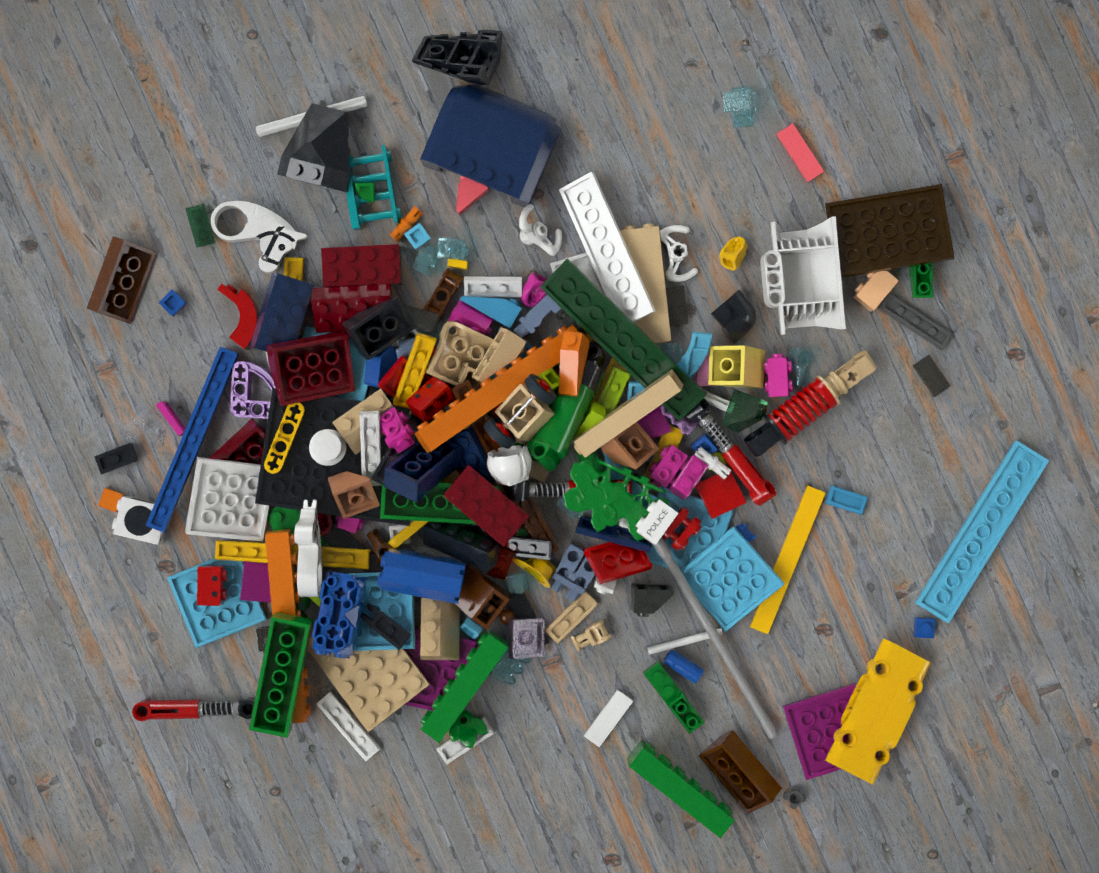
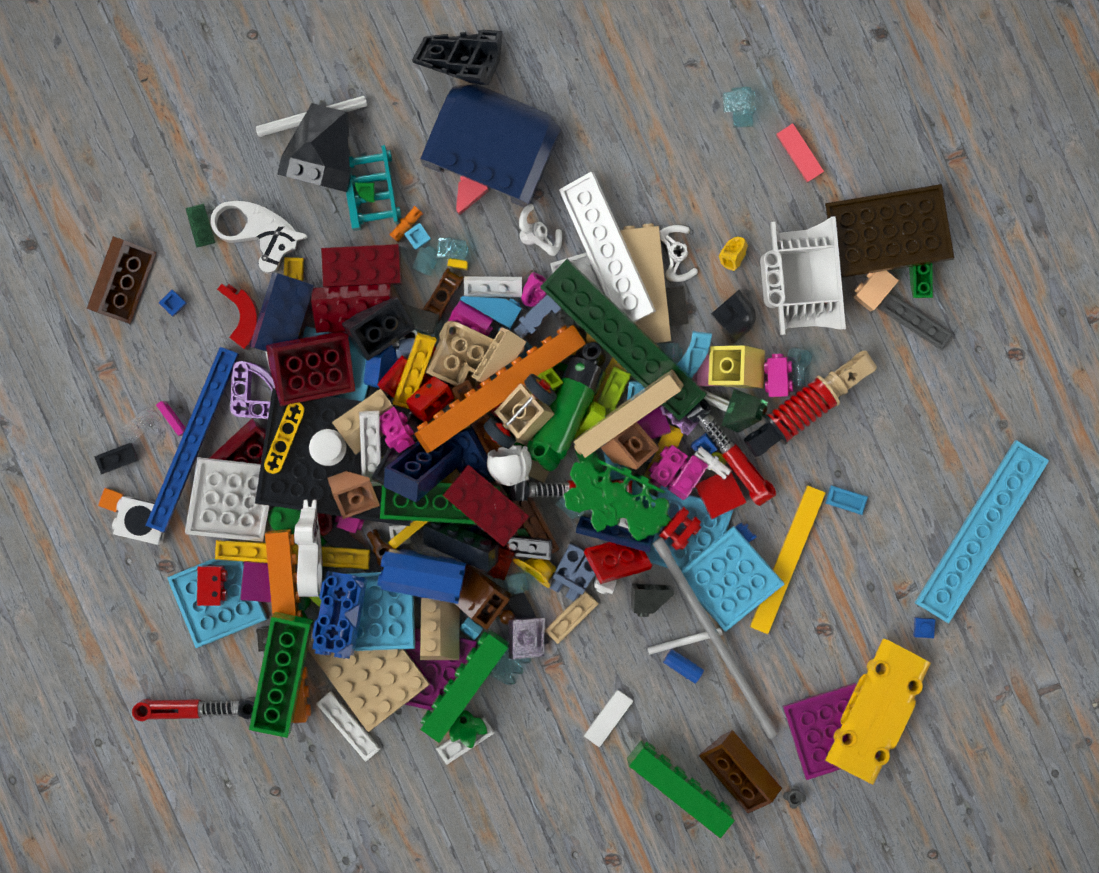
black hinge [361,603,412,650] -> none
orange slope [559,332,590,396] -> none
tan connector [571,619,612,652] -> none
white brick [636,499,678,545] -> none
green slope [643,661,705,734] -> none
clear smoke tile [912,355,951,397] -> none

